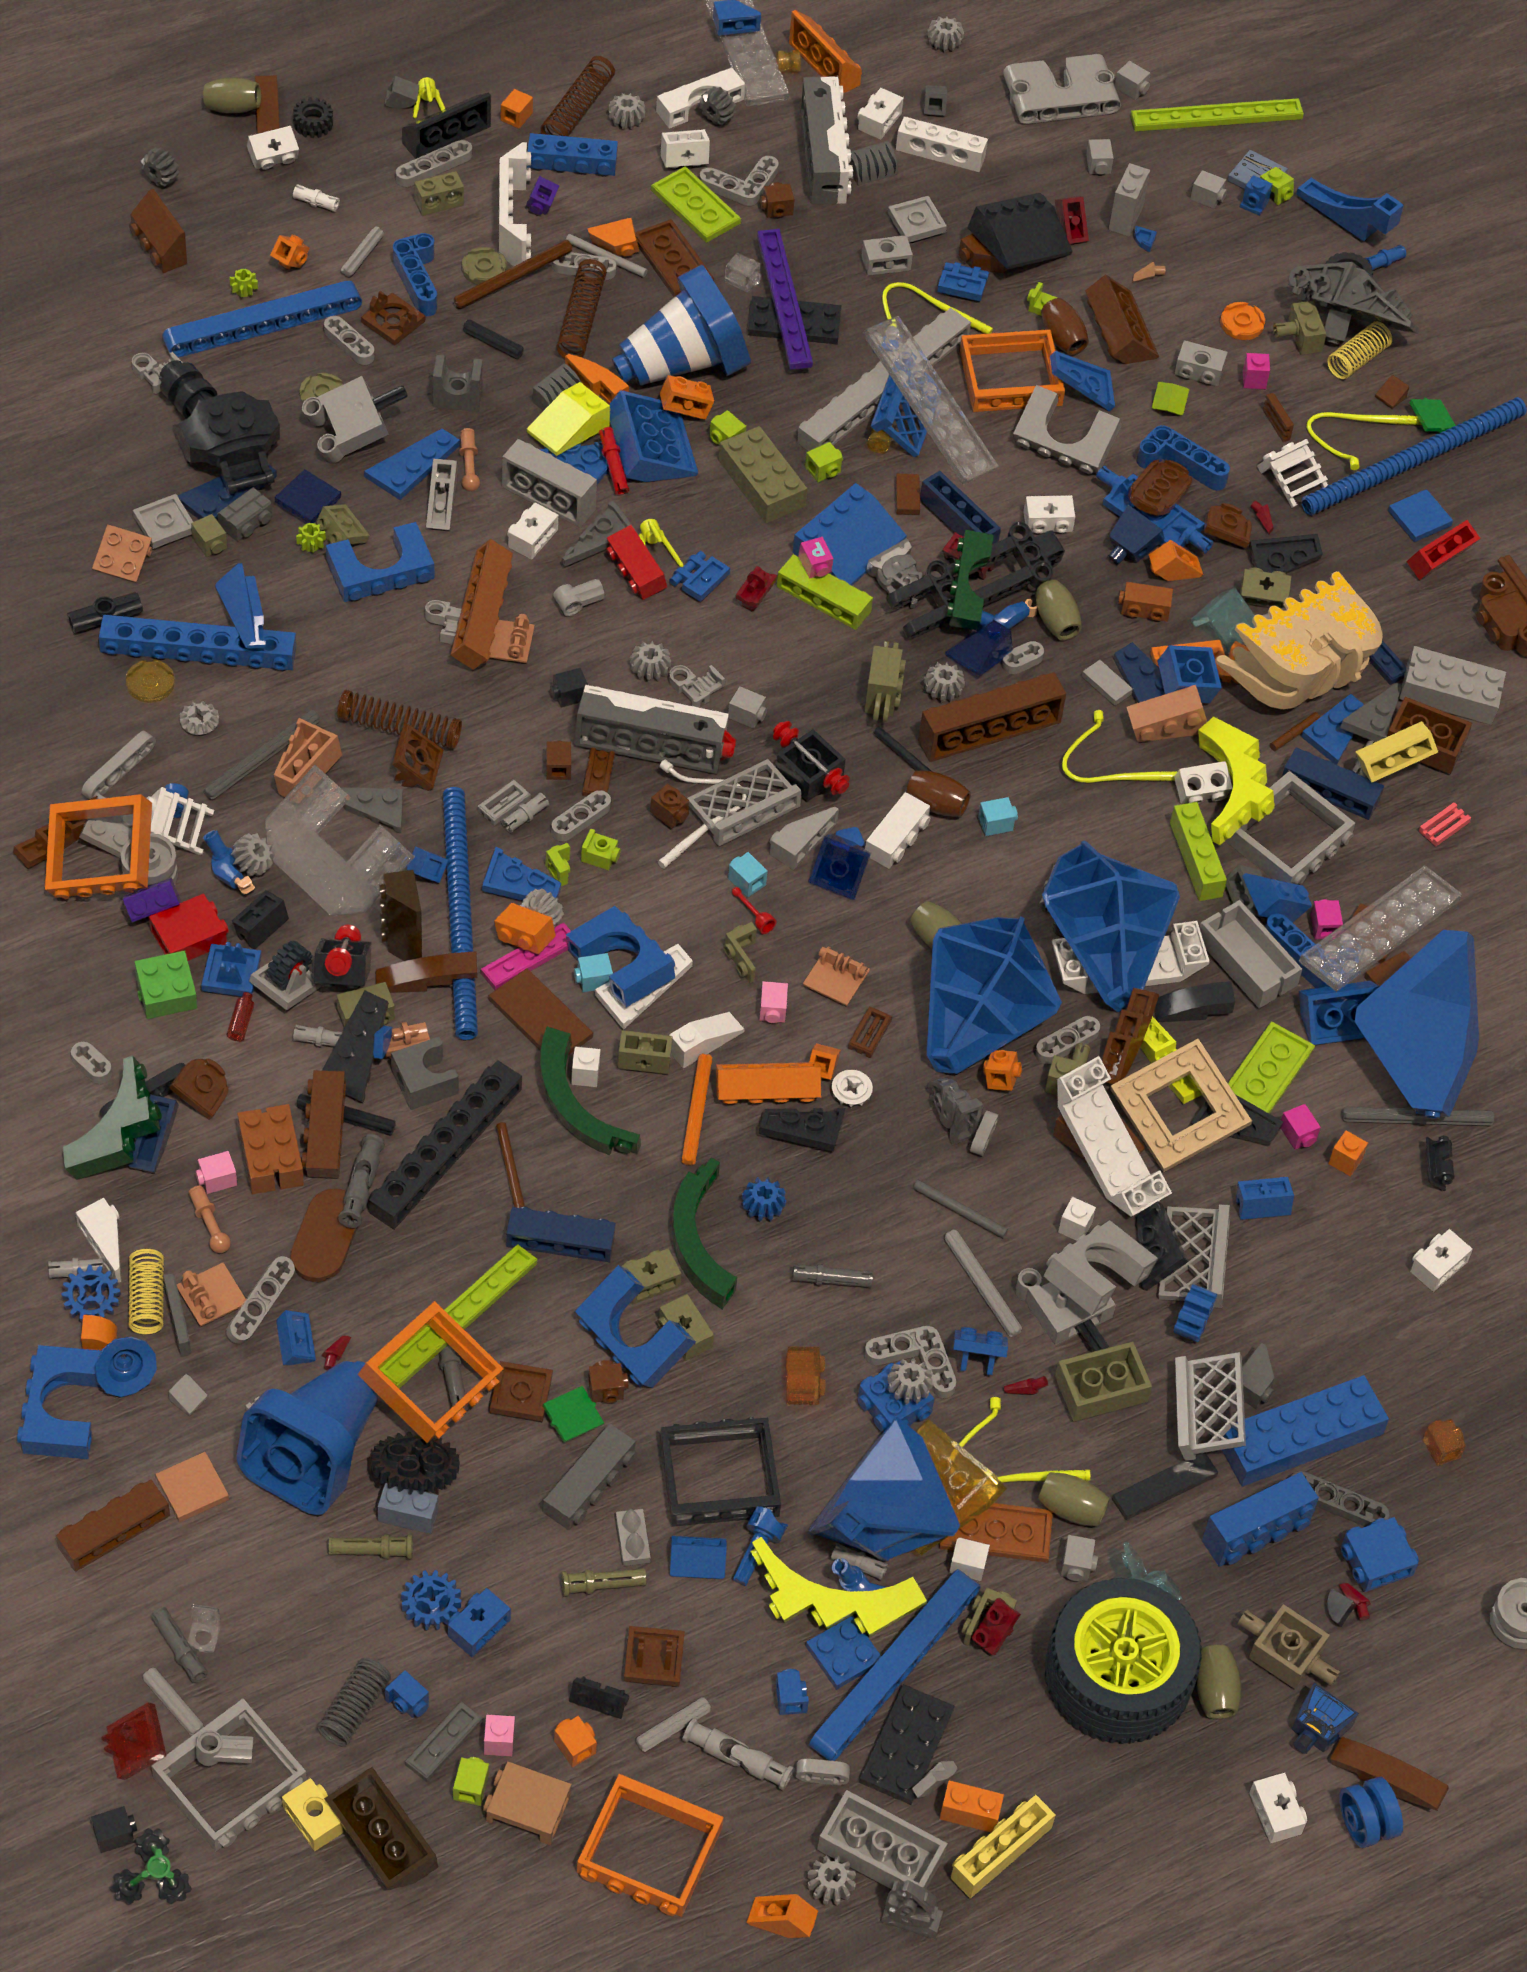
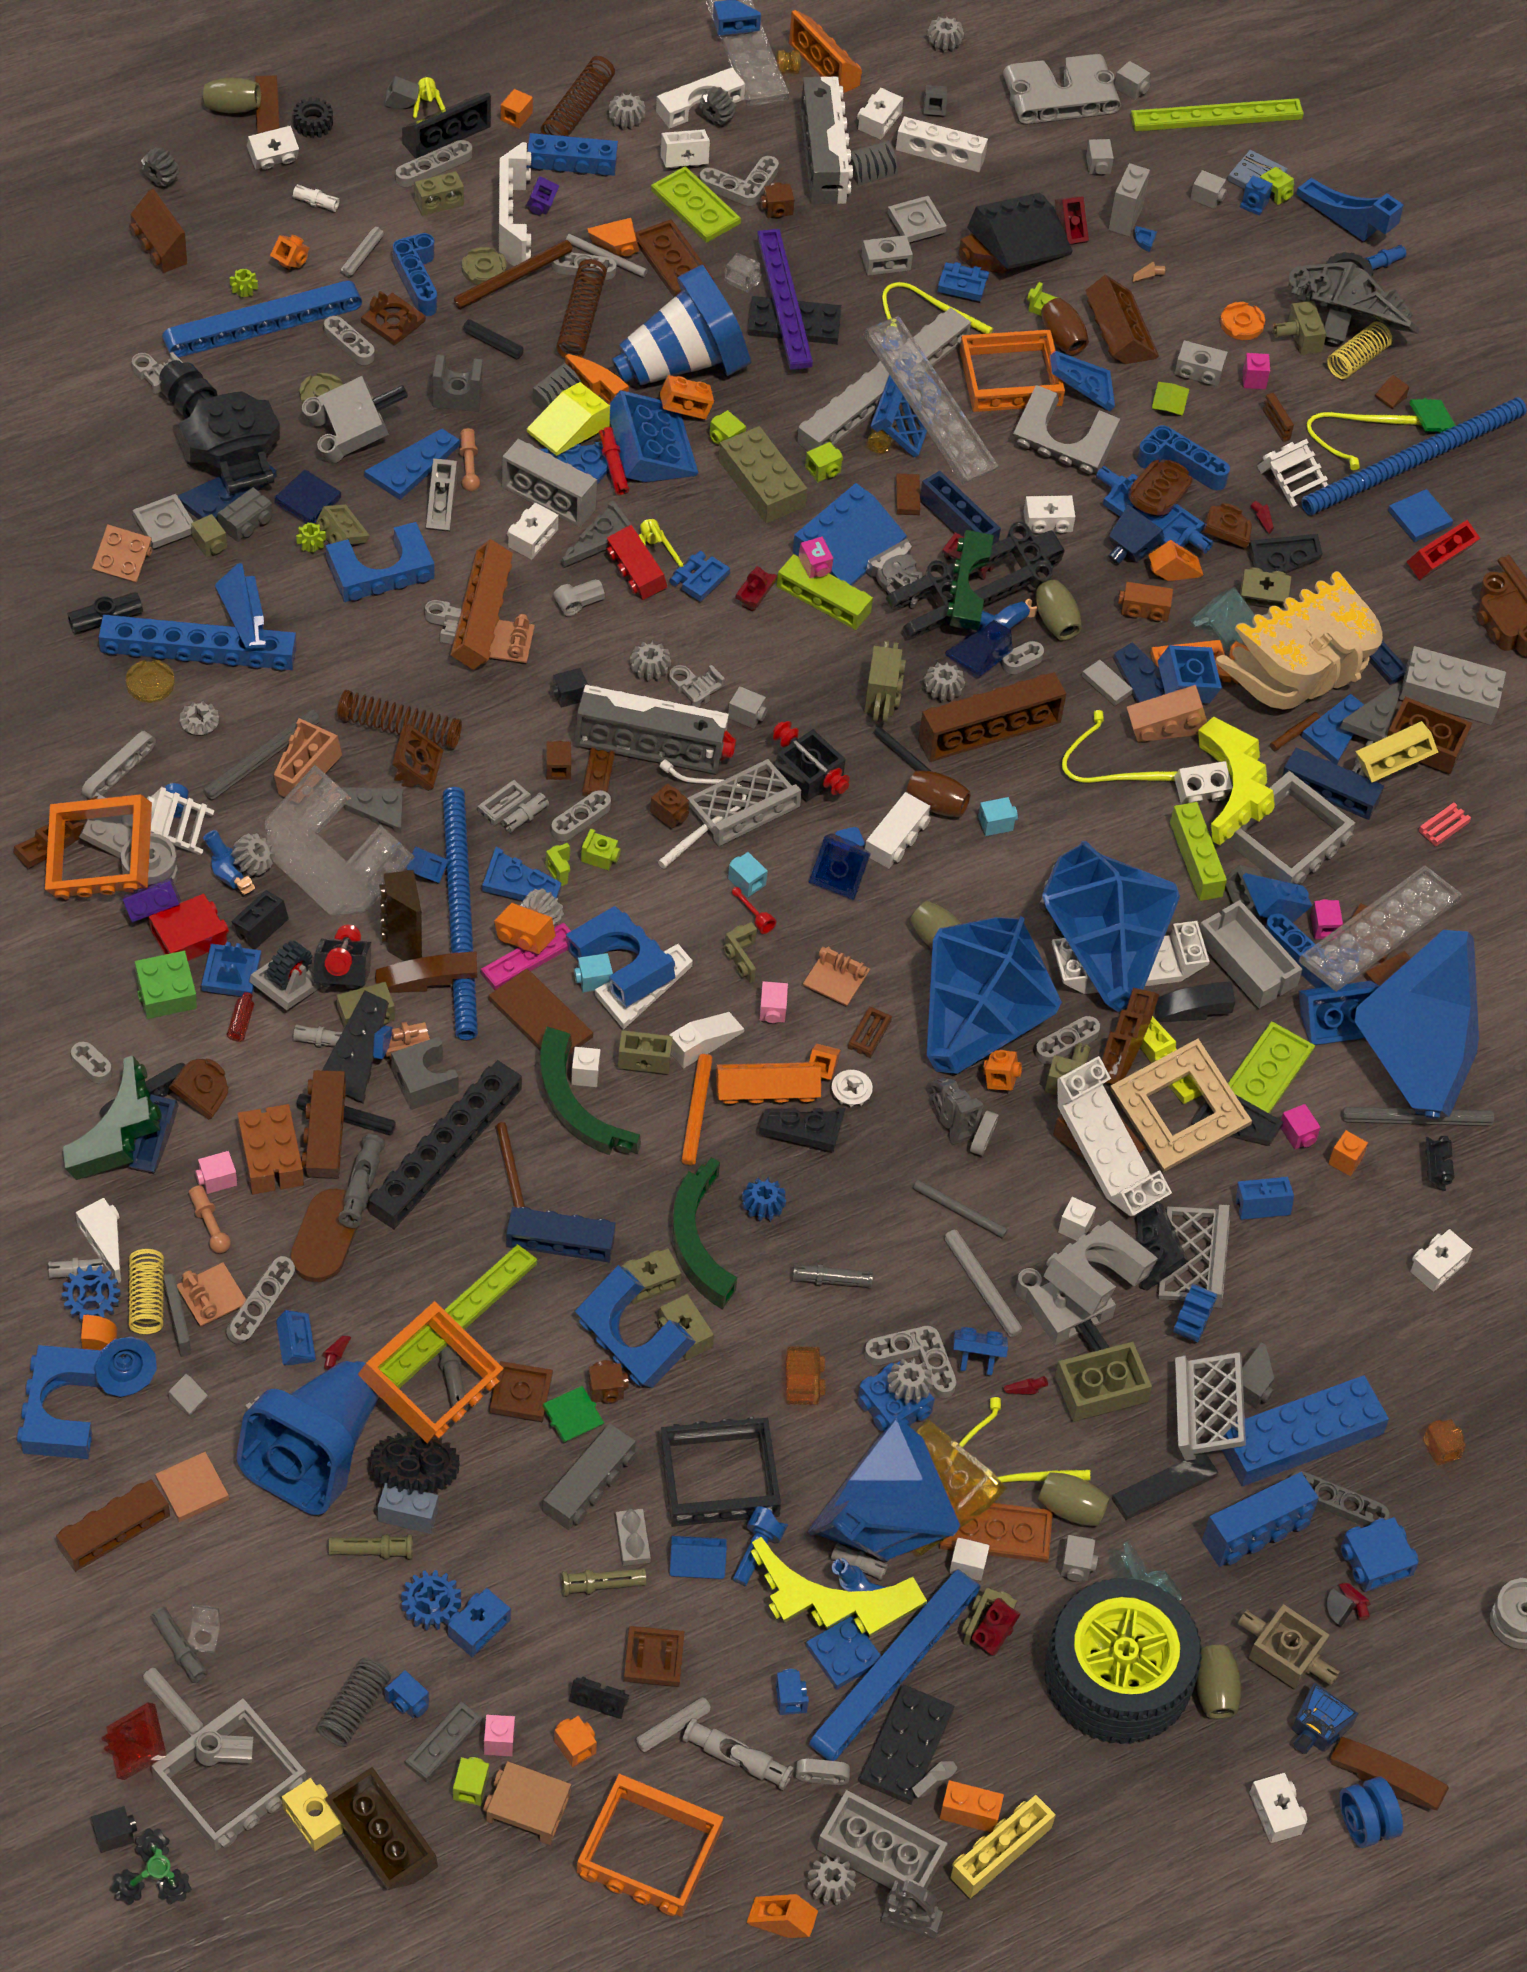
light grey slope [770,807,839,870] -> none

